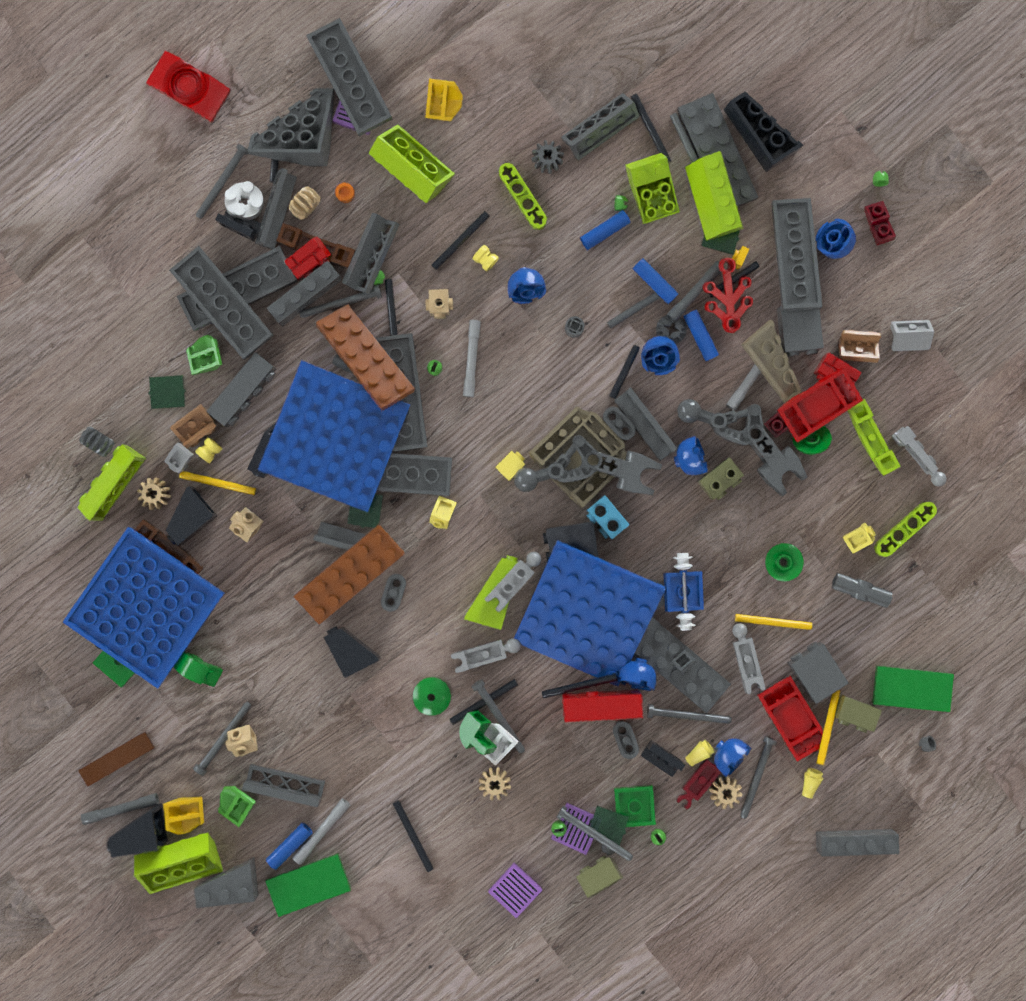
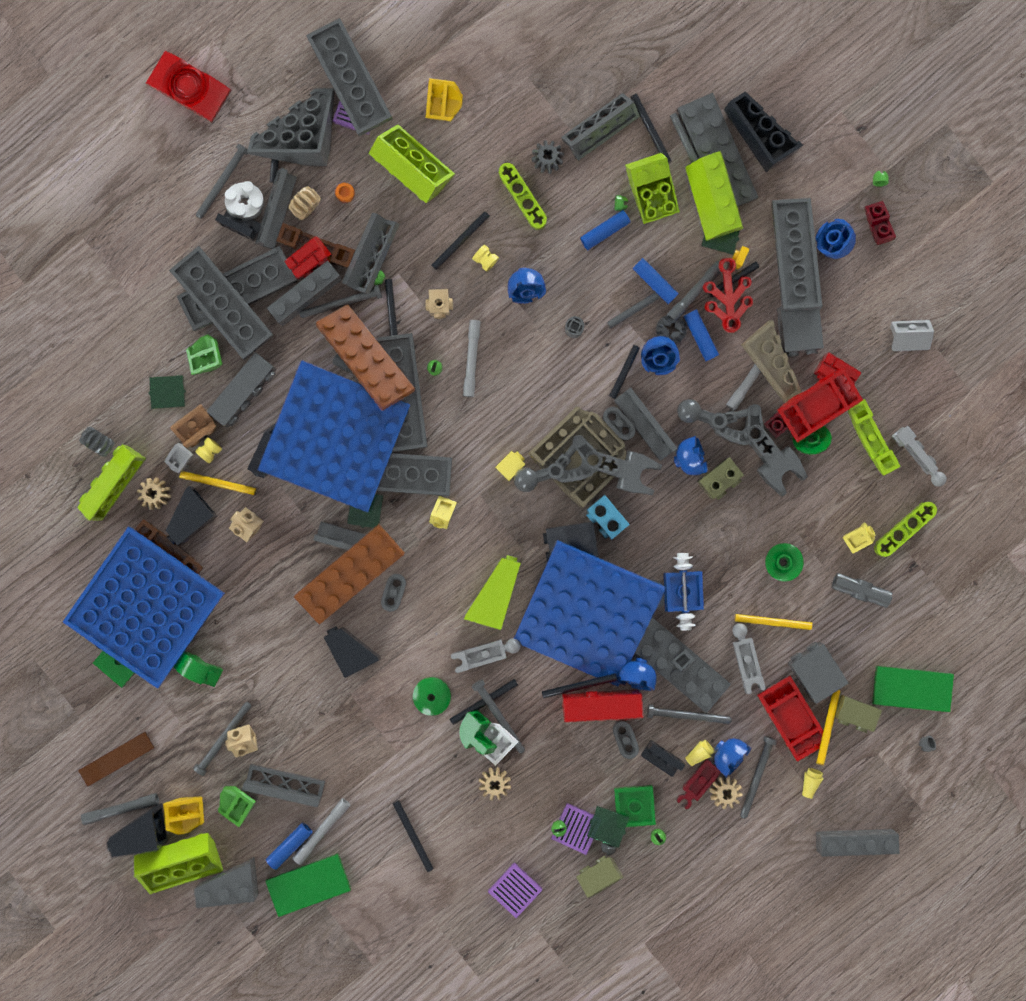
light grey plate [484,551,541,612] -> none
dark grey bar [556,806,633,861] -> none
medium nougat bracket [838,330,881,363] -> none

